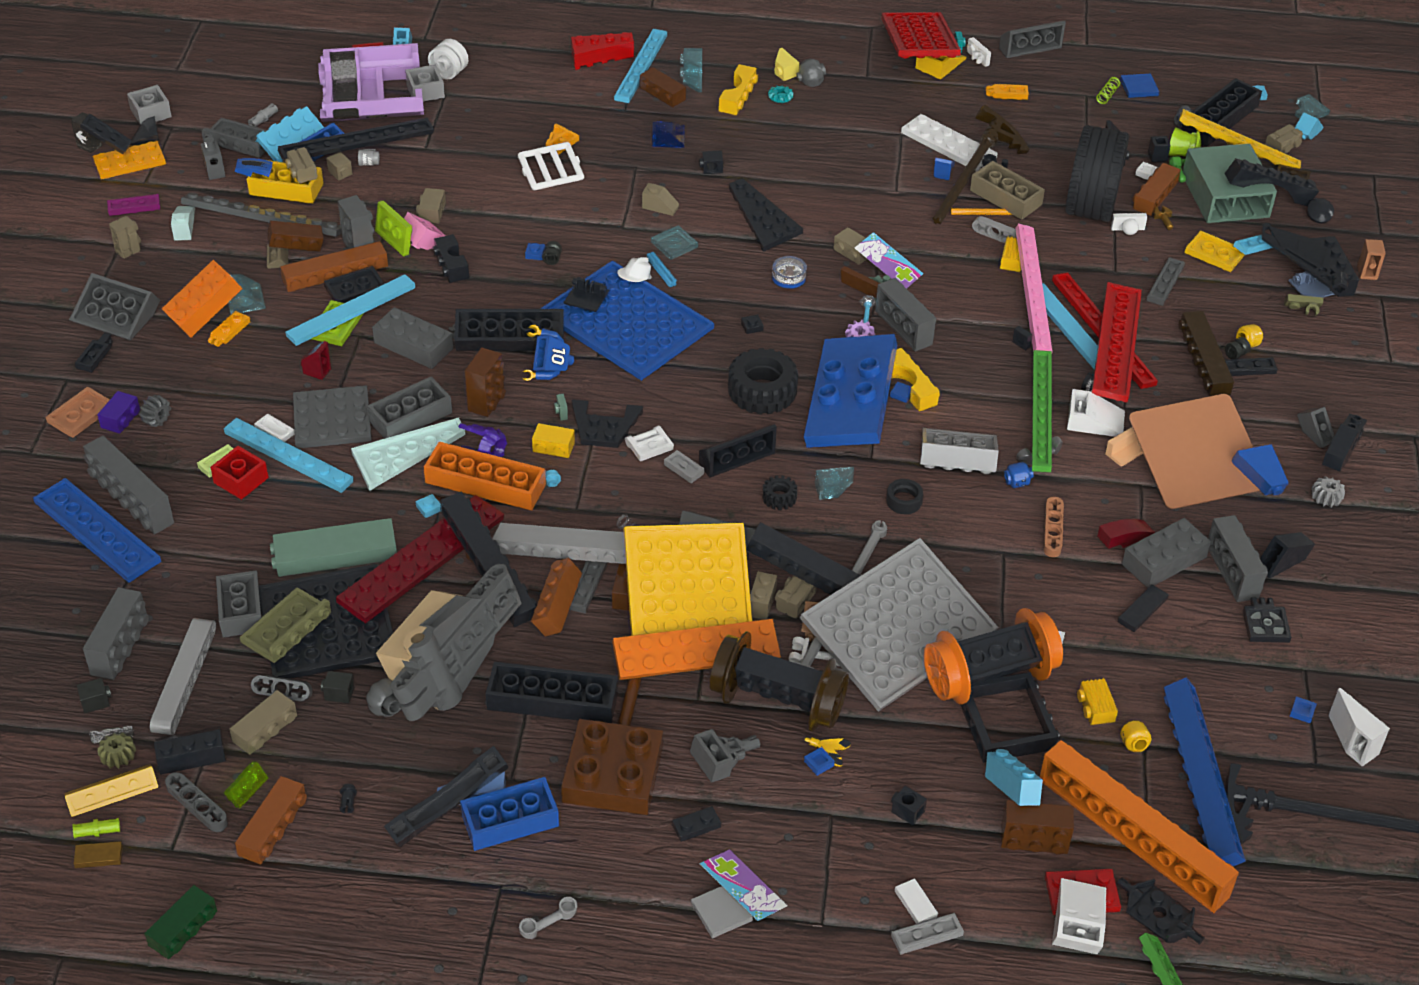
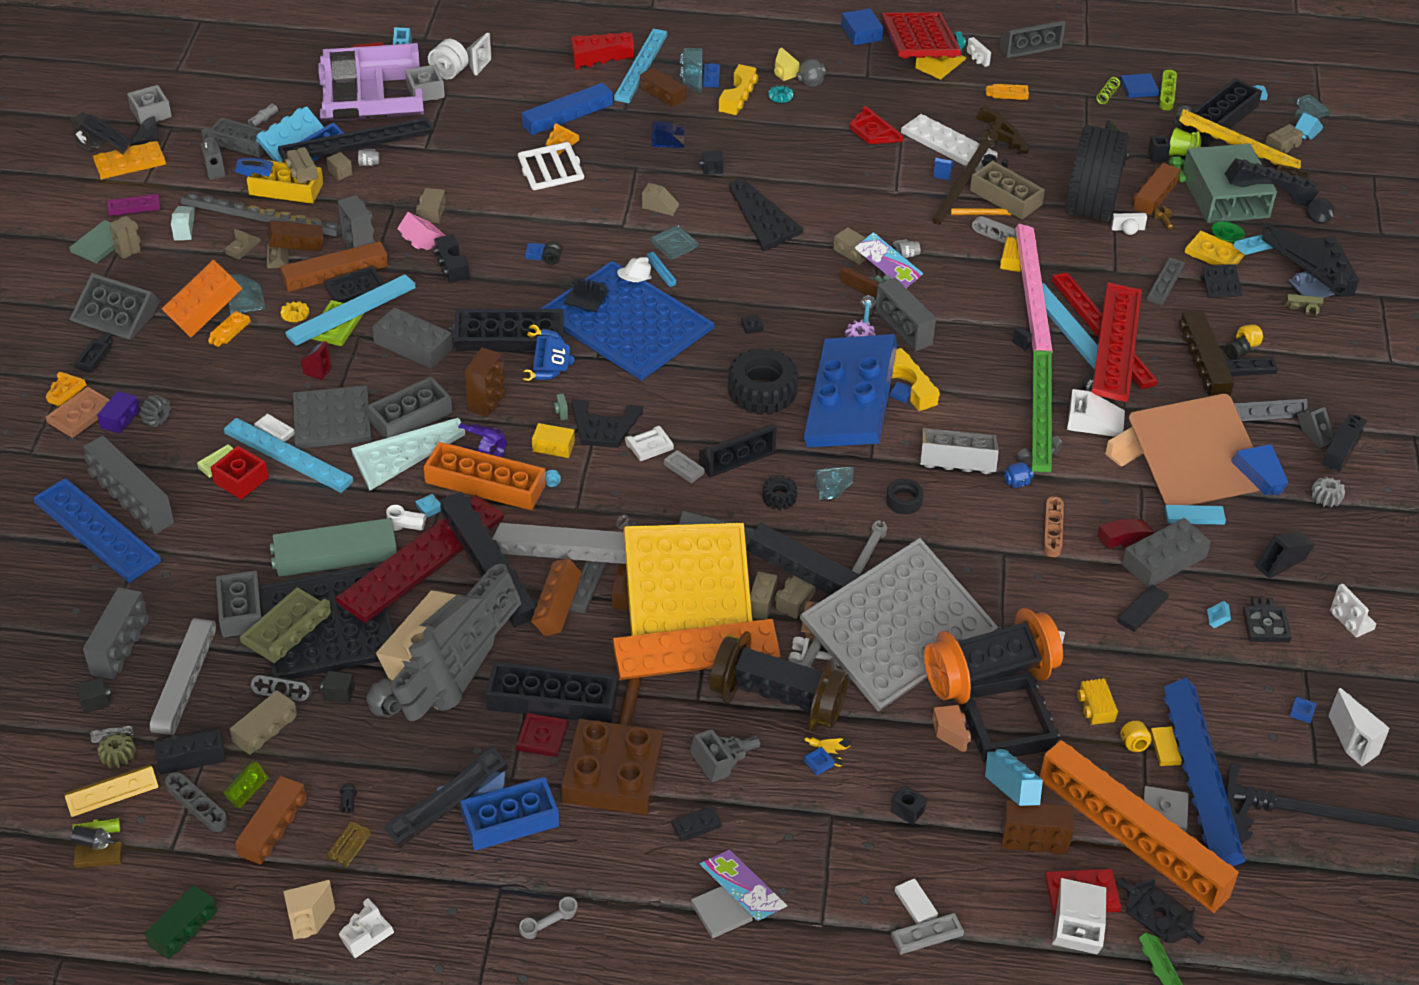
lime plate [375,201,412,256] -> none
clear piece [772,256,807,288] -> none
white plate [1135,162,1158,180] -> none
dark grey brick [1208,515,1268,602] -> none
nougat brick [1357,239,1386,280] -> none
none -> light orange wing [46,372,87,406]
none -> sand green tile [69,220,115,264]
none -> black piece [71,825,116,851]
none -> dark tan slope [225,229,261,259]
none -> yellow gear [281,301,309,322]
none -> tan slope [283,880,335,939]
none -> clear yellow tile [327,821,371,867]
none -> white slope [339,898,394,958]
none -> white piece [386,505,426,531]
none -> white slope [466,33,491,75]
none -> dark red tile [516,713,568,758]
none -> blue brick [521,83,613,135]
none -> blue plate [703,63,720,87]
none -> blue brick [841,8,883,45]
none -> red wing [849,106,904,144]
none -> light grey piece [893,239,921,258]
none -> nougat slope [932,705,971,752]
none -> light grey plate [1143,786,1189,832]
none -> yellow tile [1150,727,1182,766]
none -> lime beam [1159,70,1177,111]
none -> medium azure tile [1164,505,1226,525]
none -> black hinge [1201,264,1242,298]
none -> medium azure plate [1207,601,1231,628]
none -> green dish [1211,222,1245,242]
none -> plate [1234,399,1308,421]
none -> white bracket [1330,584,1376,637]

